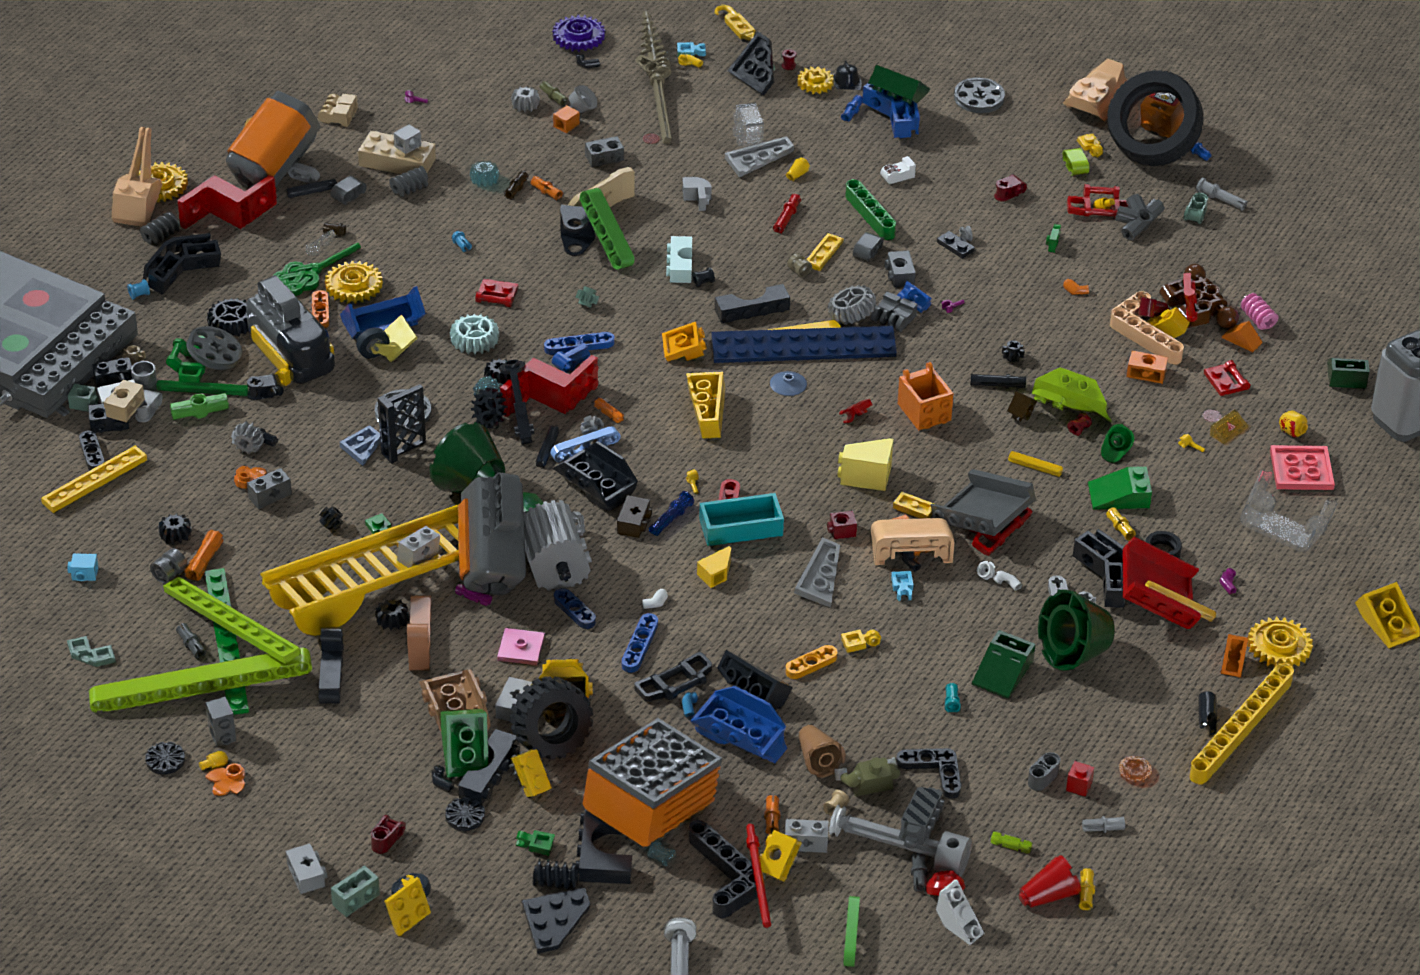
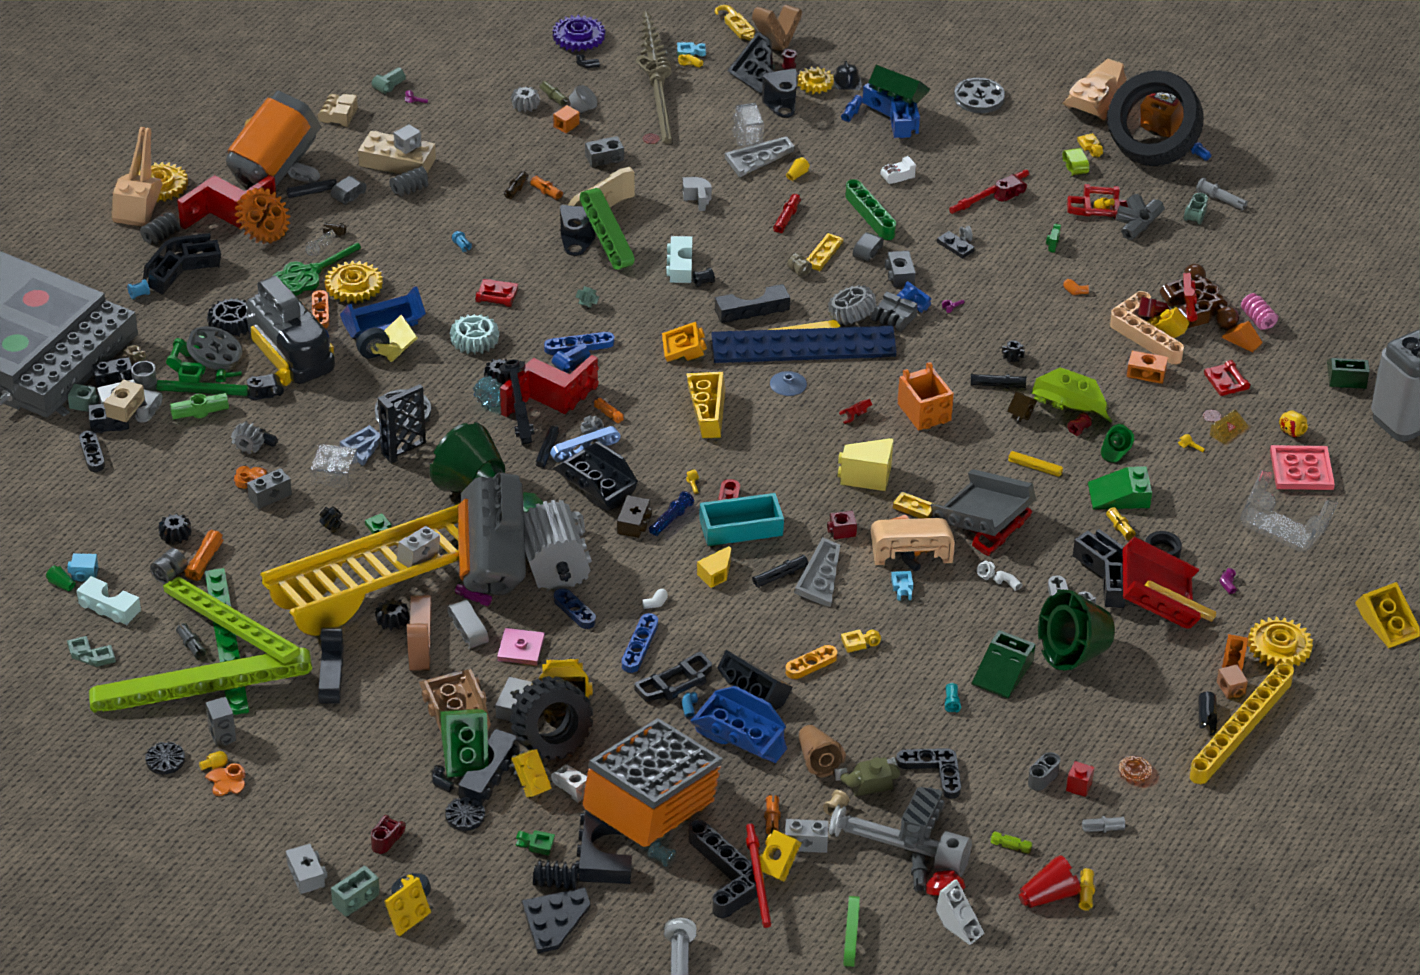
yellow plate [41,445,147,513] -> none
clear light blue gear [470,160,499,187] -> none
black gear [471,388,508,429] -> none
none -> green cone [46,565,76,592]
none -> light aqua arch [76,576,141,625]
none -> green hand [216,368,242,382]
none -> orange gear [235,187,291,244]
none -> clear brick [310,444,358,490]
none -> sand green piece [371,67,406,95]
none -> light grey beam [447,600,489,649]
none -> white leg [551,765,587,803]
none -> medium nougat beam [752,5,802,52]
none -> black pin [752,555,809,588]
none -> black hose [762,69,797,118]
none -> red bar [949,169,1029,214]
none -> nougat brick [1217,665,1248,699]

